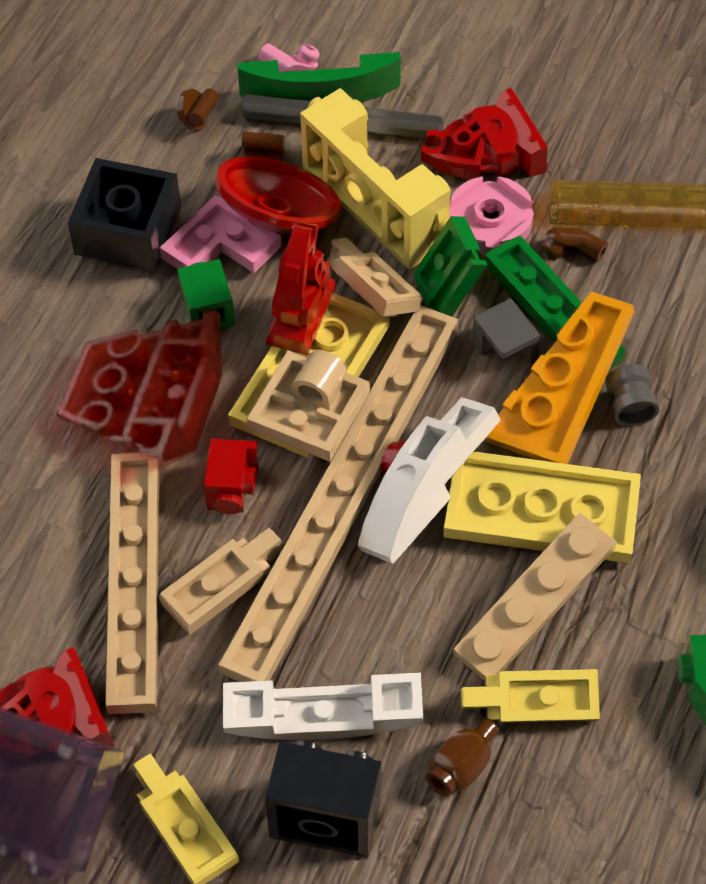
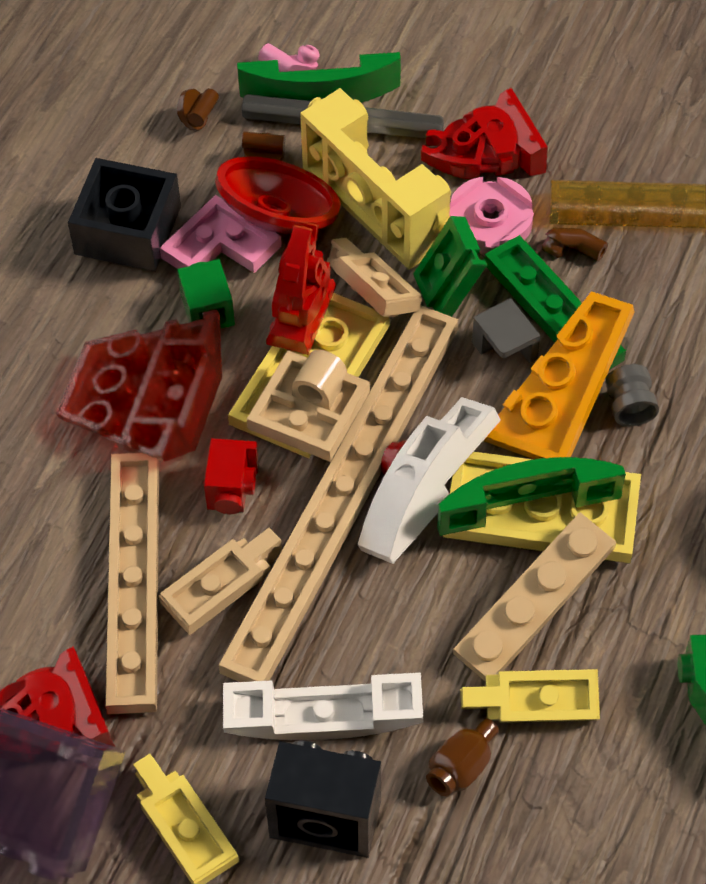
none -> green slope [437,457,626,536]

